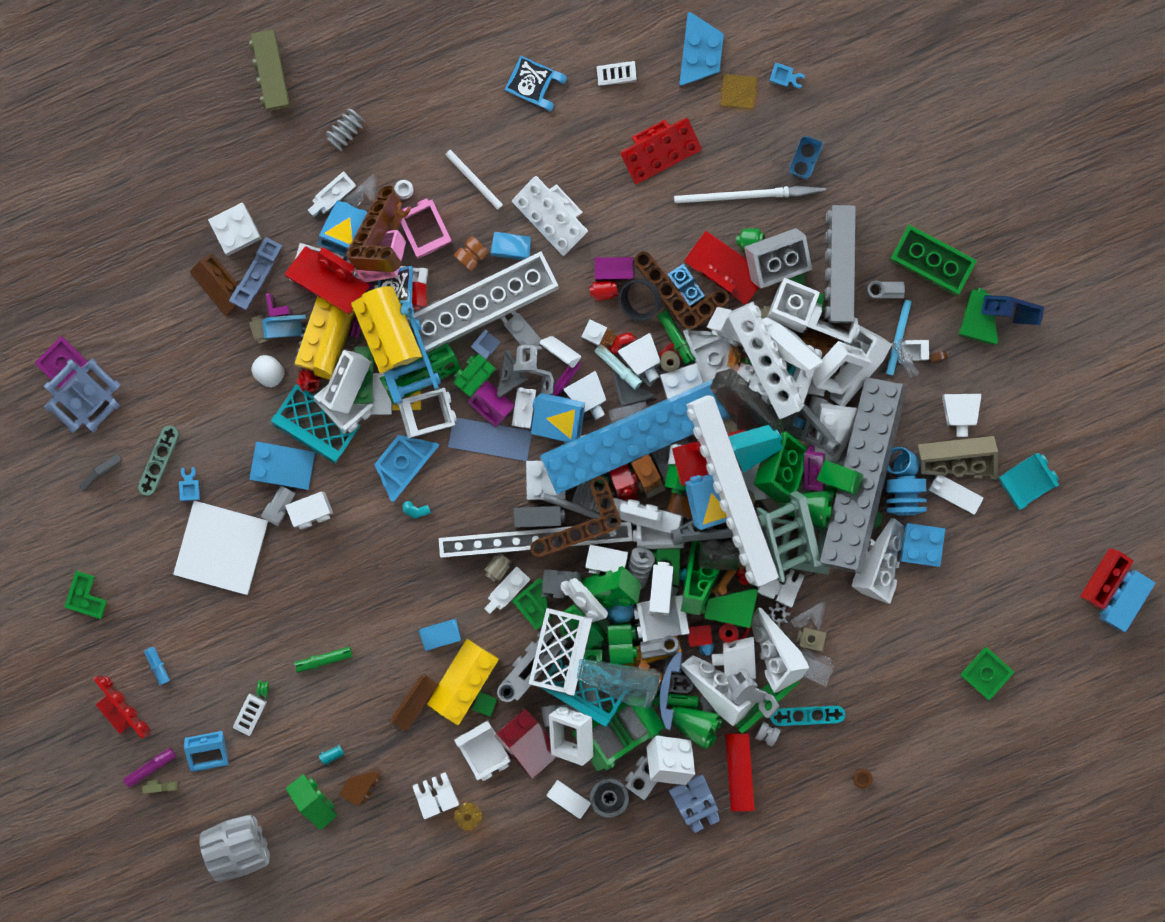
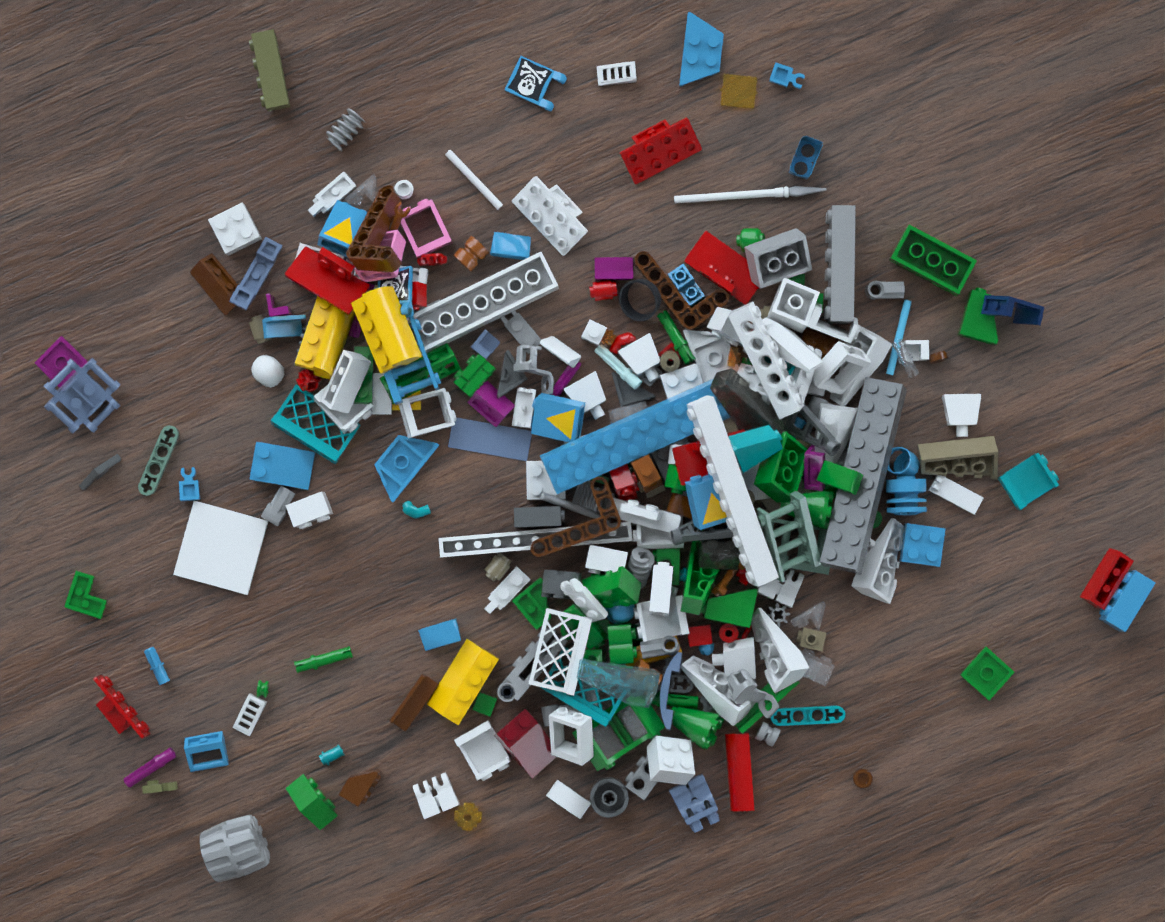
none -> red gear [417,253,447,266]

